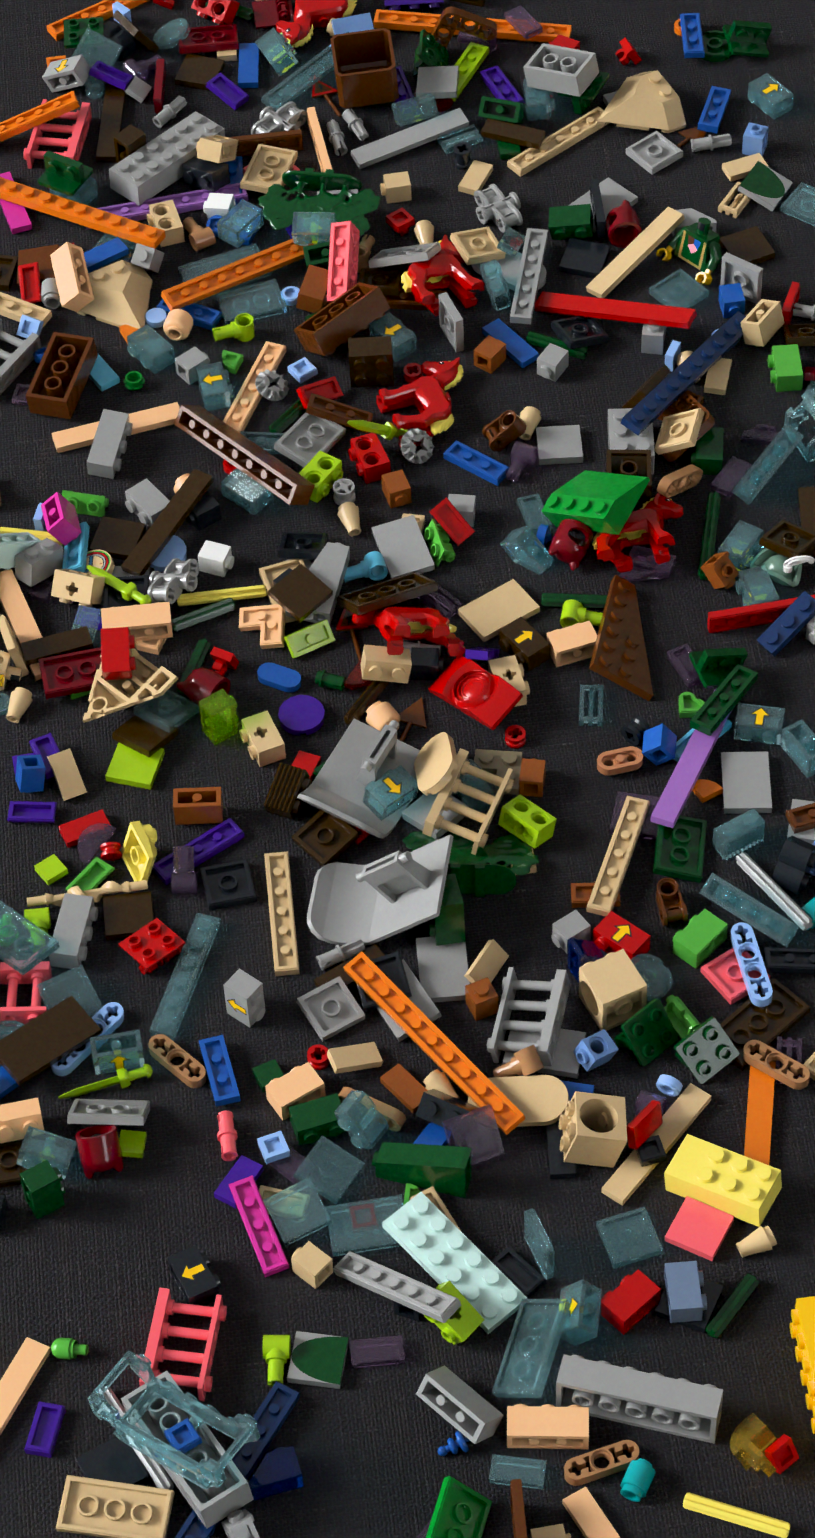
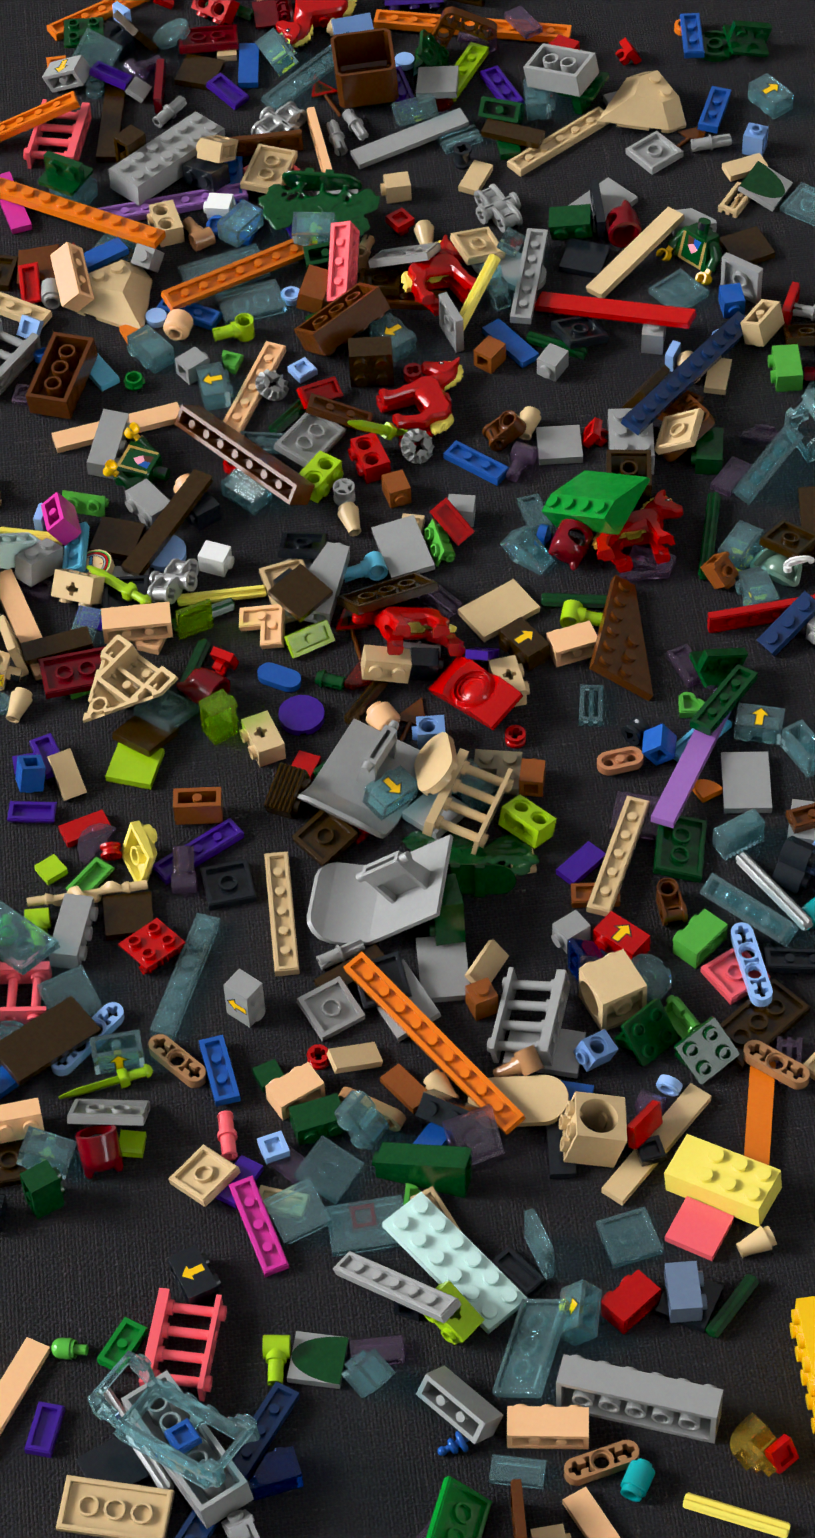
red brick [101,627,136,680] -> none
tan brick [291,1241,333,1289] -> none
medium nougat beam [657,464,703,498] -> none
none -> green plate [97,1317,148,1374]
none -> dark green torso [103,422,170,489]
none -> tan tile [168,1144,241,1207]
none -> clear neon green piece [176,599,213,639]
none -> clear light blue brick [341,1348,396,1398]
none -> light blue tile [395,52,415,71]
none -> medium blue brick [412,715,445,749]
none -> light yellow axle [459,254,501,330]
none -> dark purple tile [556,841,606,885]
none -> red tile [582,417,608,448]

